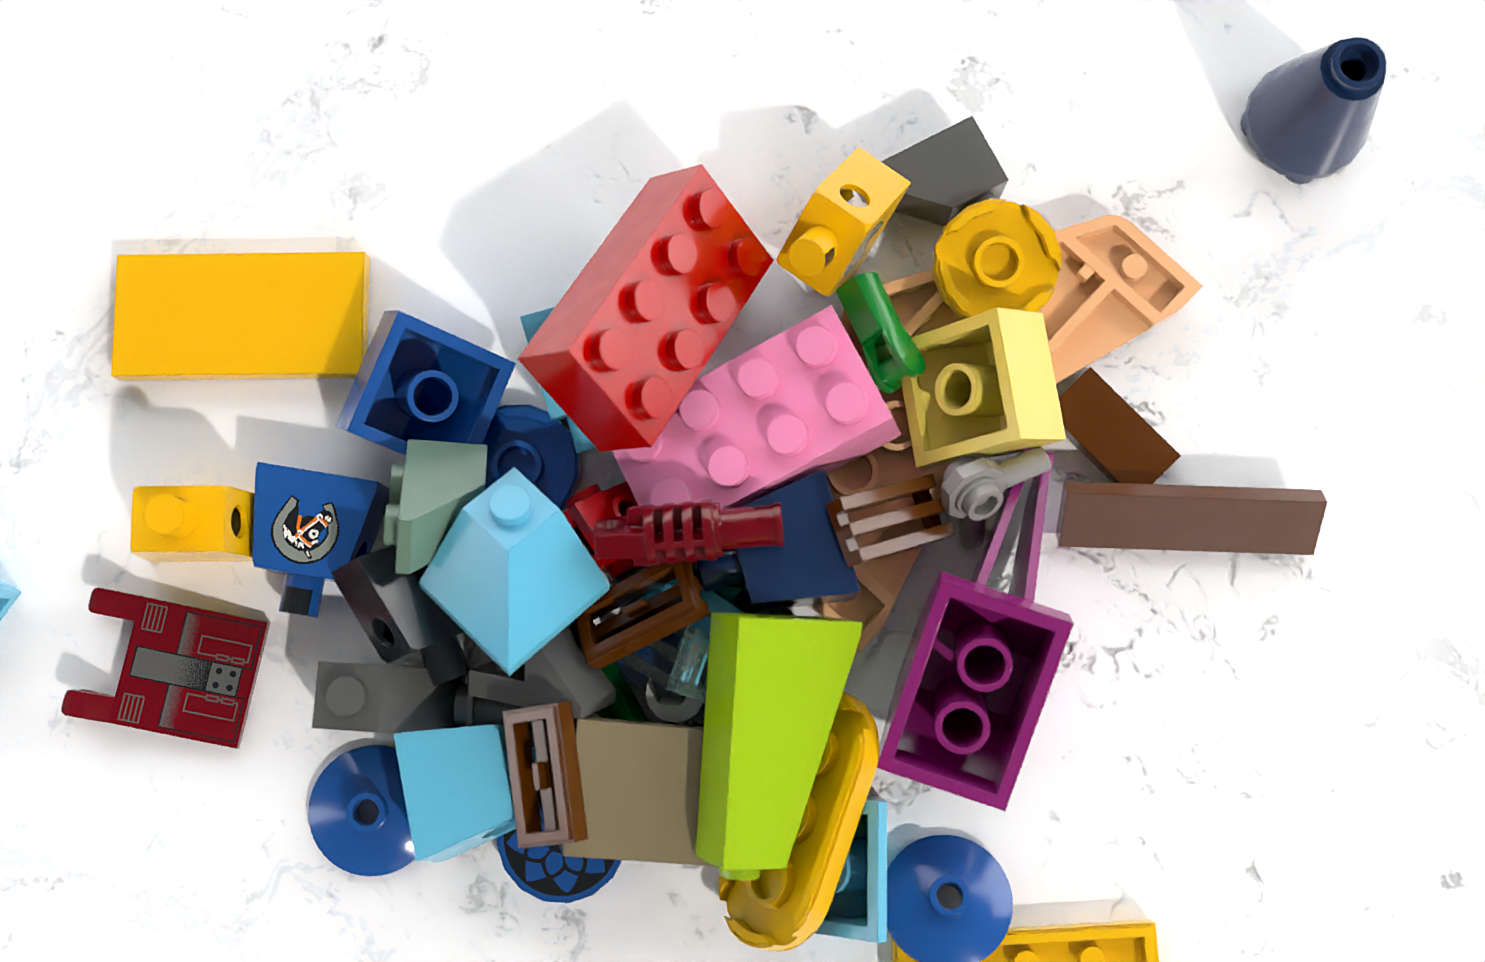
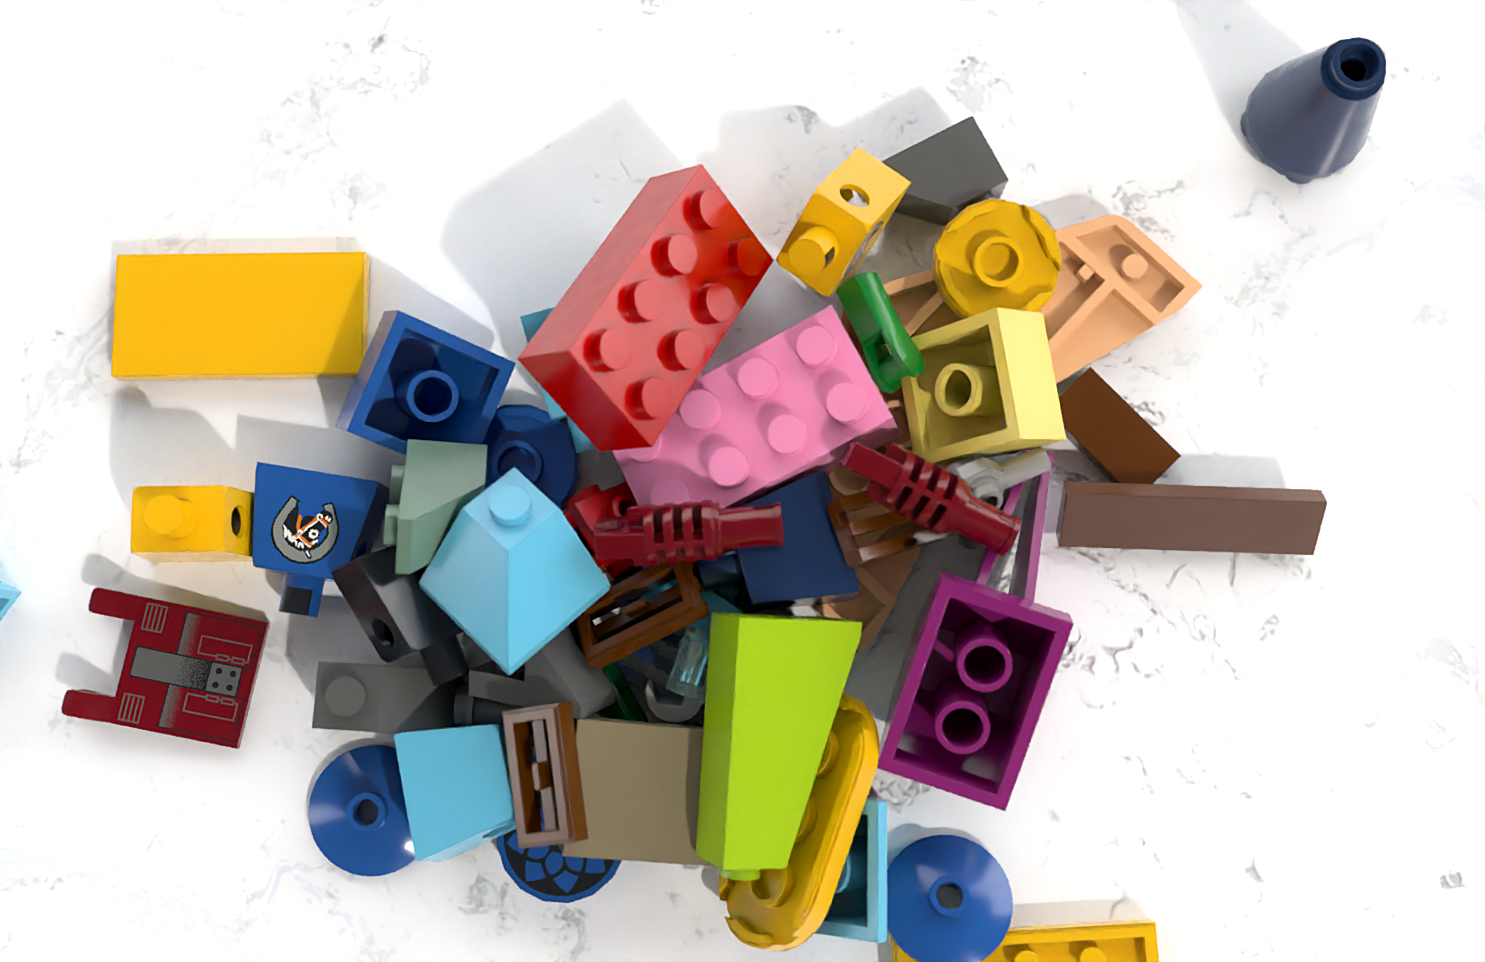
none -> dark red hinge [839,441,1022,556]

